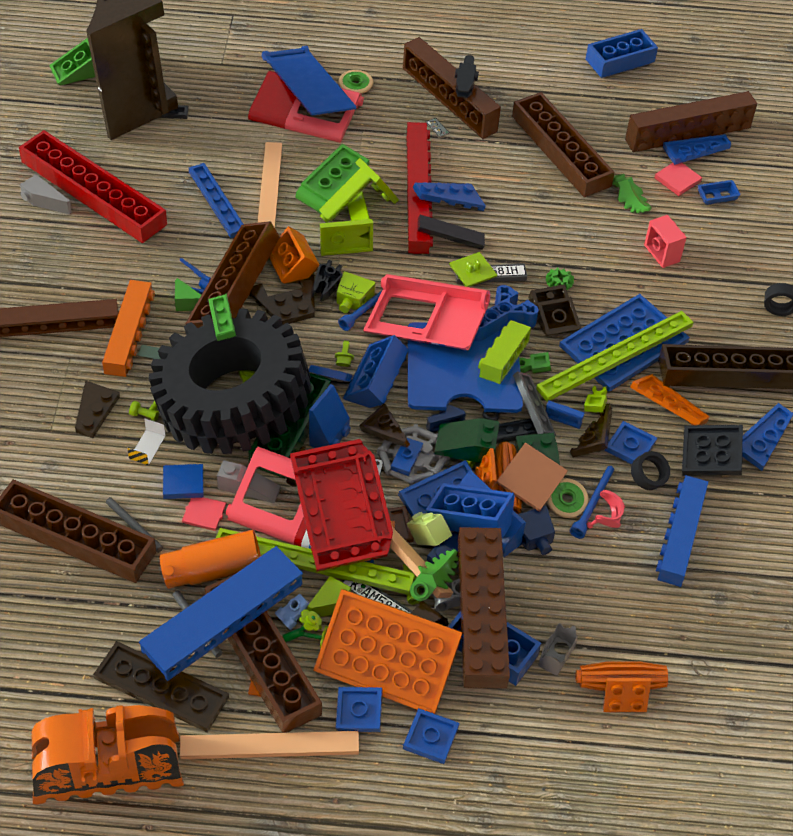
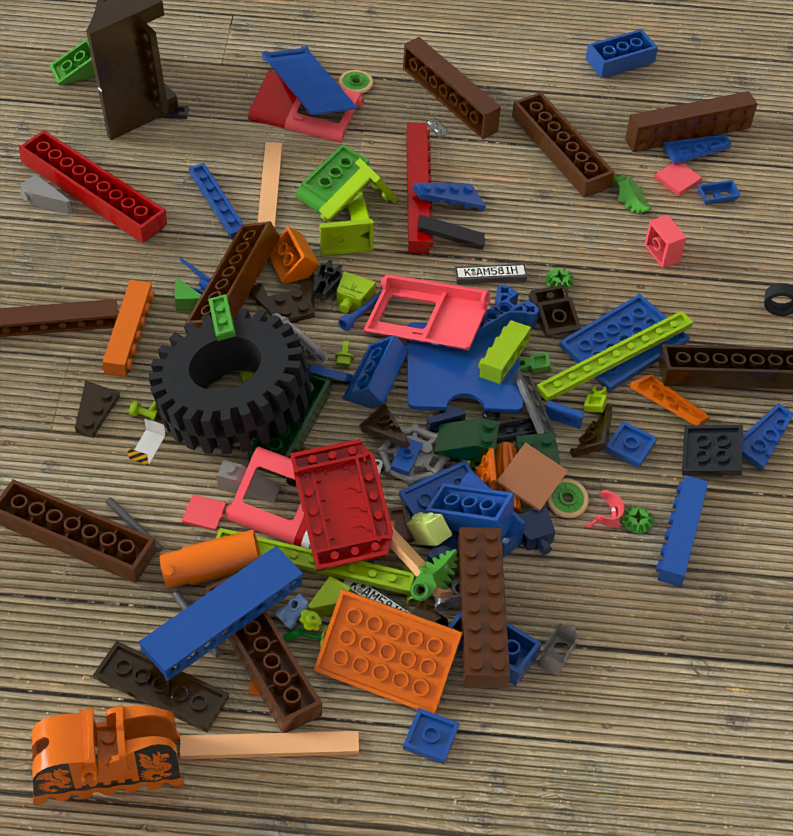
sand green sticker [138,345,160,359] -> none
blue tile [163,464,204,499] -> none
blue slope [309,384,351,448] -> none
blue plate [336,687,383,732] -> none
lime piece [449,252,497,287] -> none
black hinge [455,55,479,98] -> none
blue piece [570,466,614,539] -> none
orange plate [575,661,668,712] -> none
black tyre [631,451,670,490] -> none
none -> light grey plate [271,313,328,363]
none -> bright green gear [622,505,654,534]

